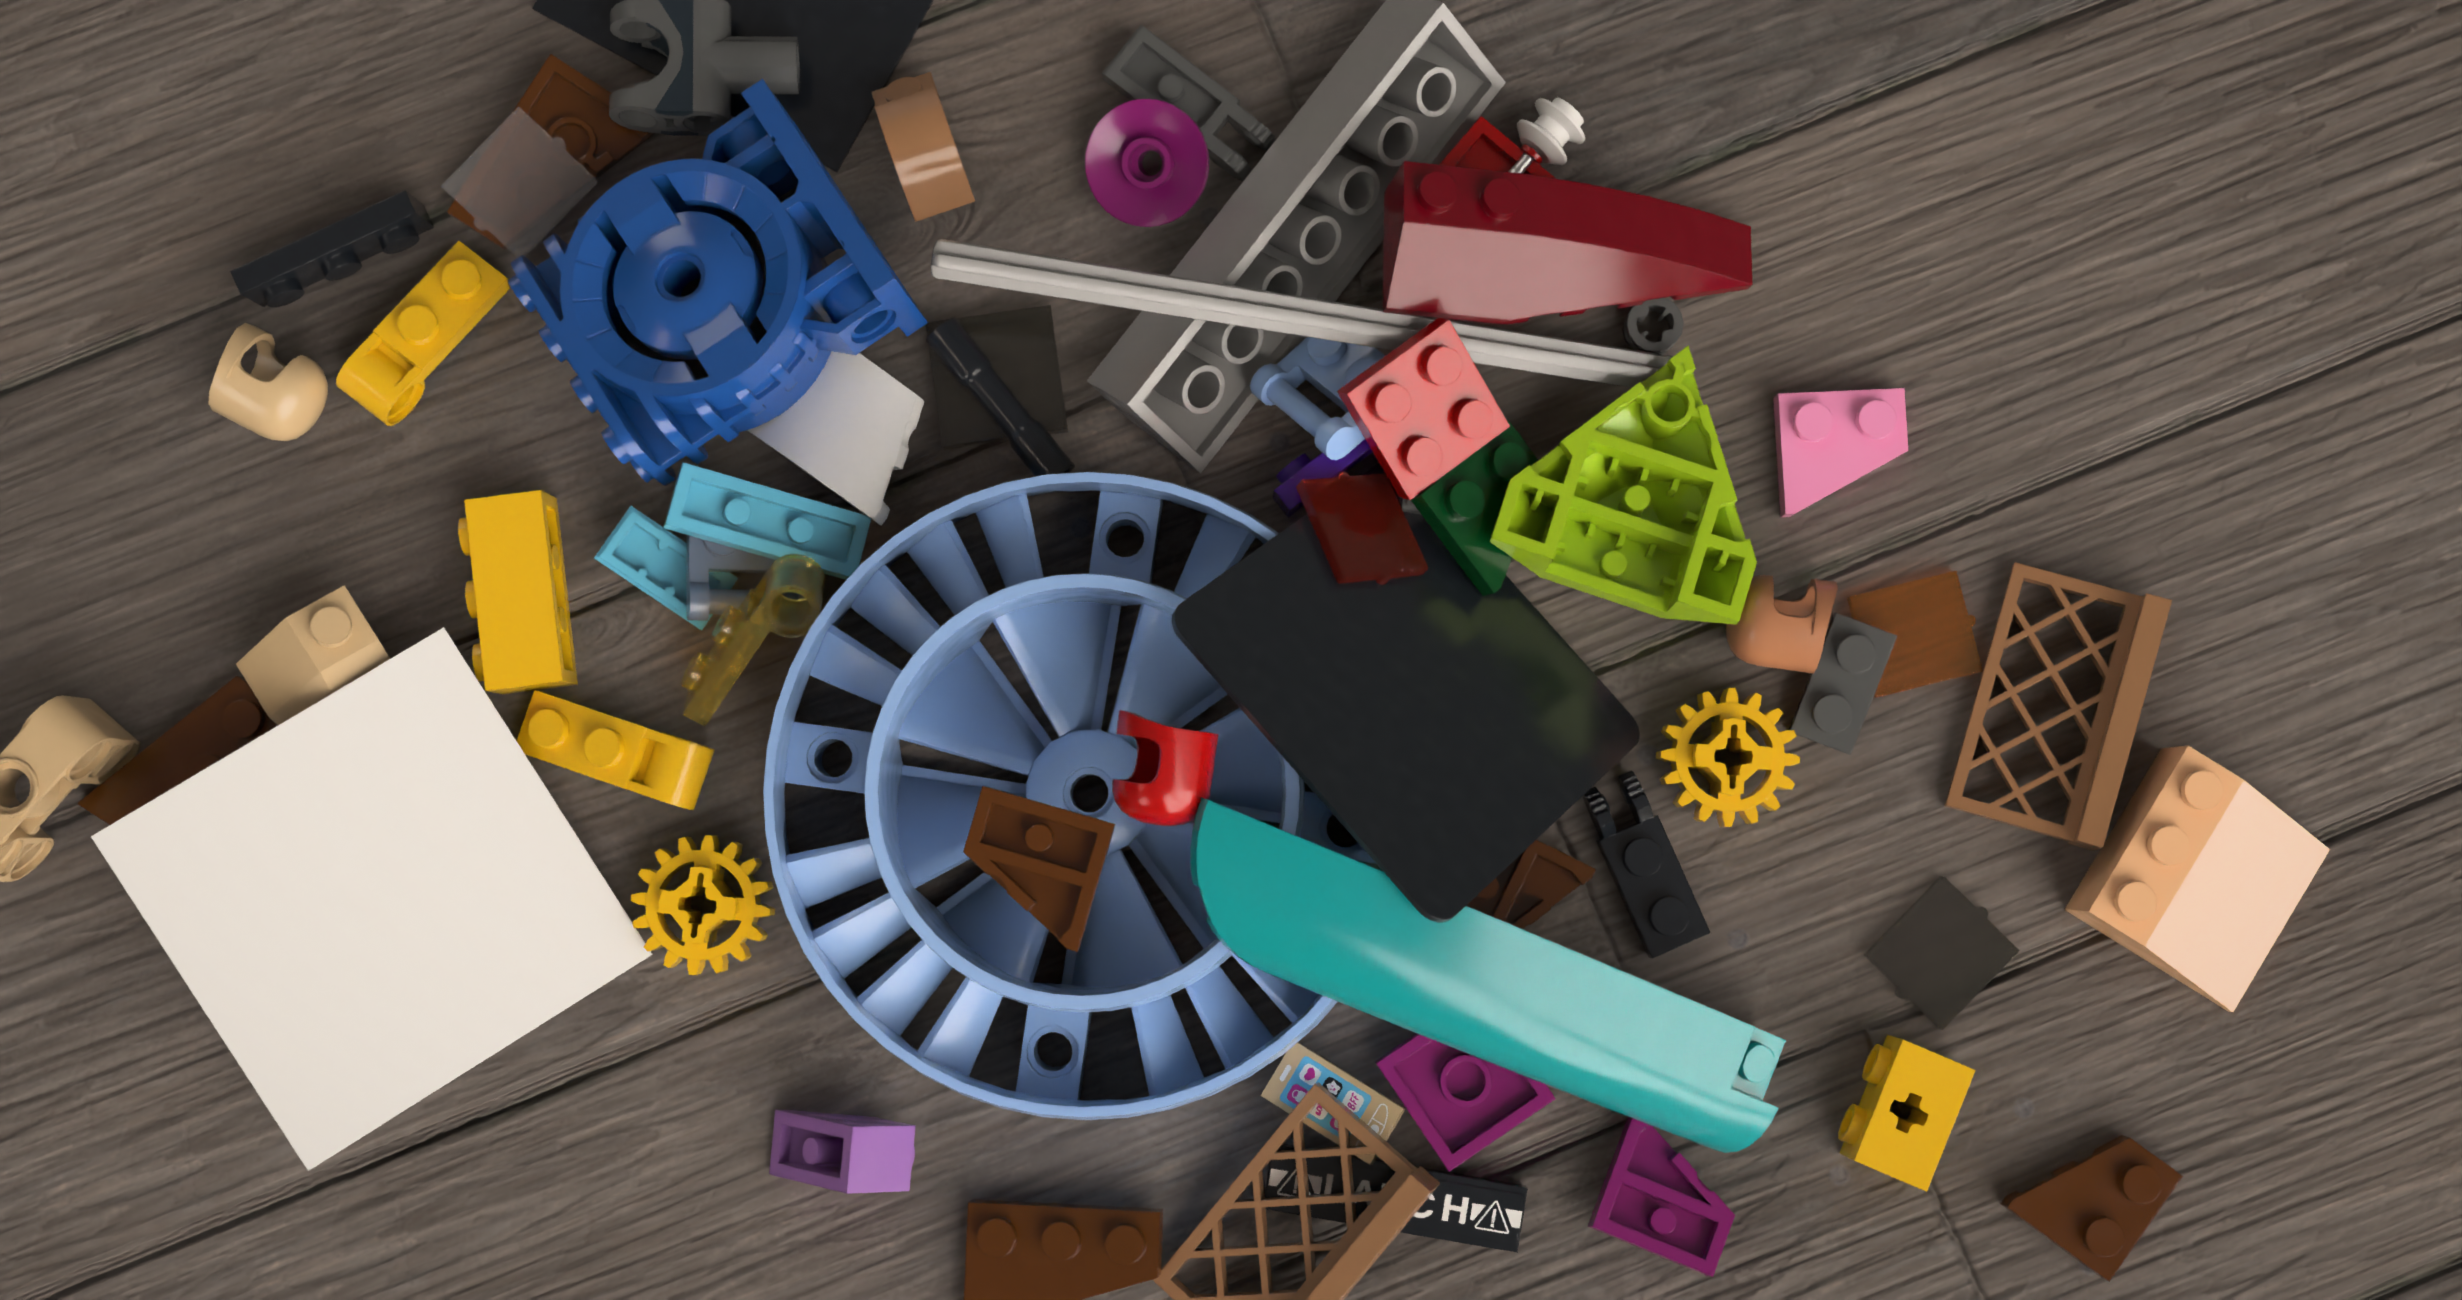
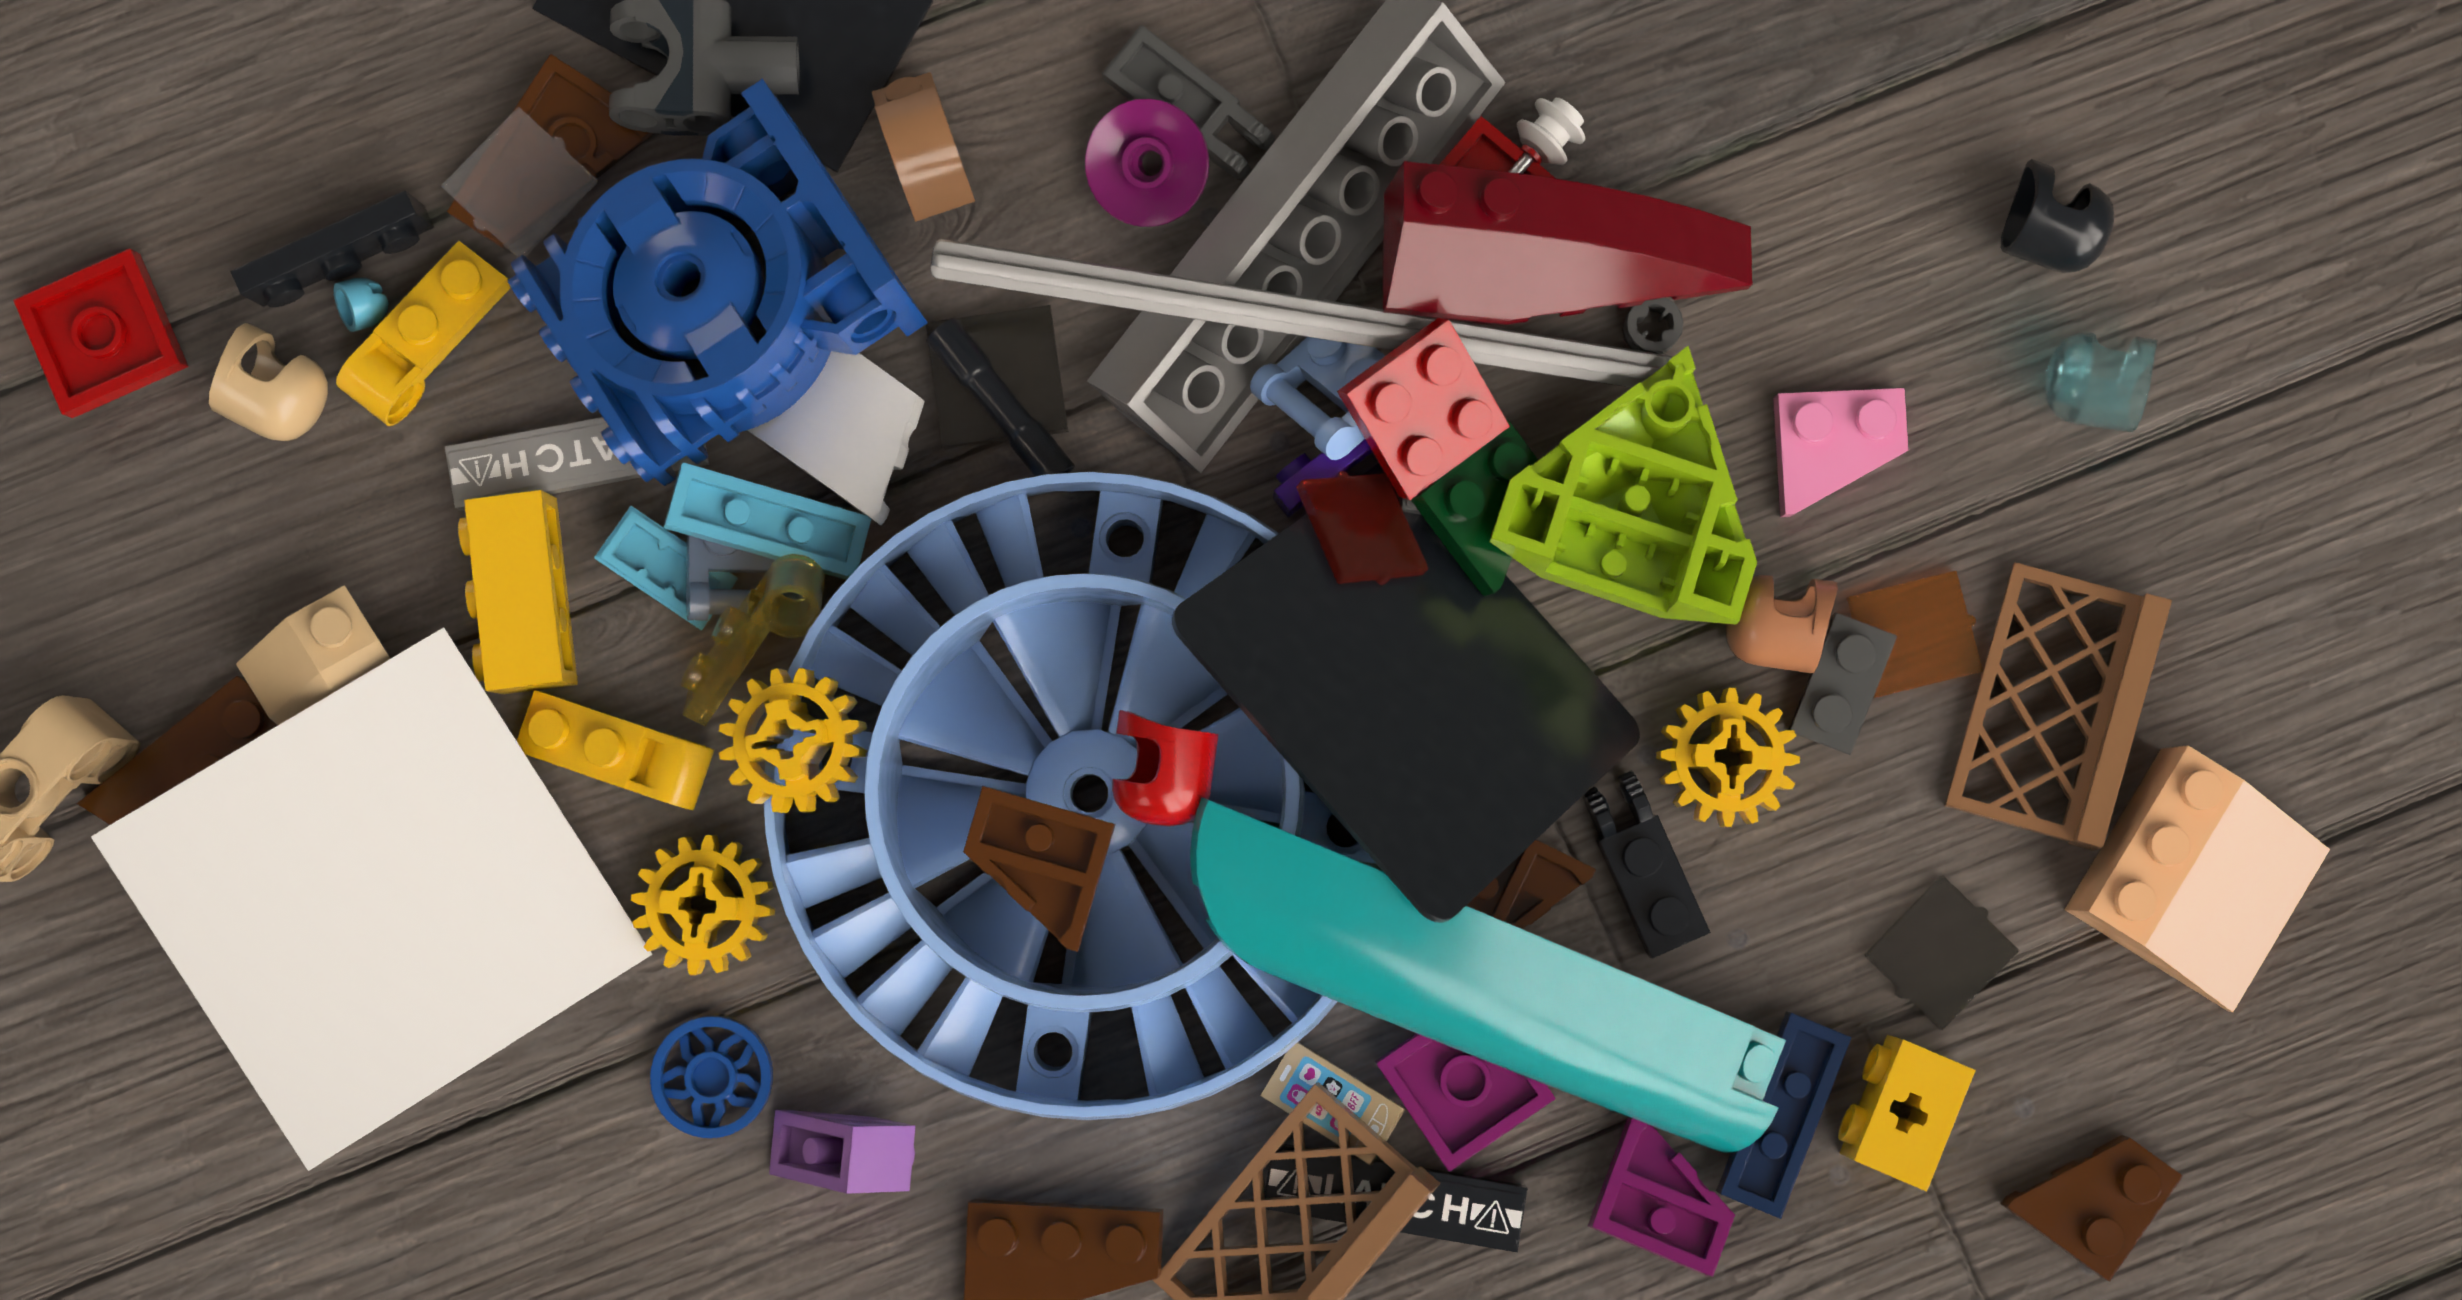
none -> red plate [13,249,189,418]
none -> medium azure hinge [333,277,389,332]
none -> light grey tile [445,417,709,511]
none -> blue wheel [650,1016,773,1138]
none -> yellow gear [719,668,868,813]
none -> dark blue plate [1716,1011,1852,1219]
none -> black helmet [2000,159,2114,273]
none -> clear light blue helmet [2045,333,2158,433]

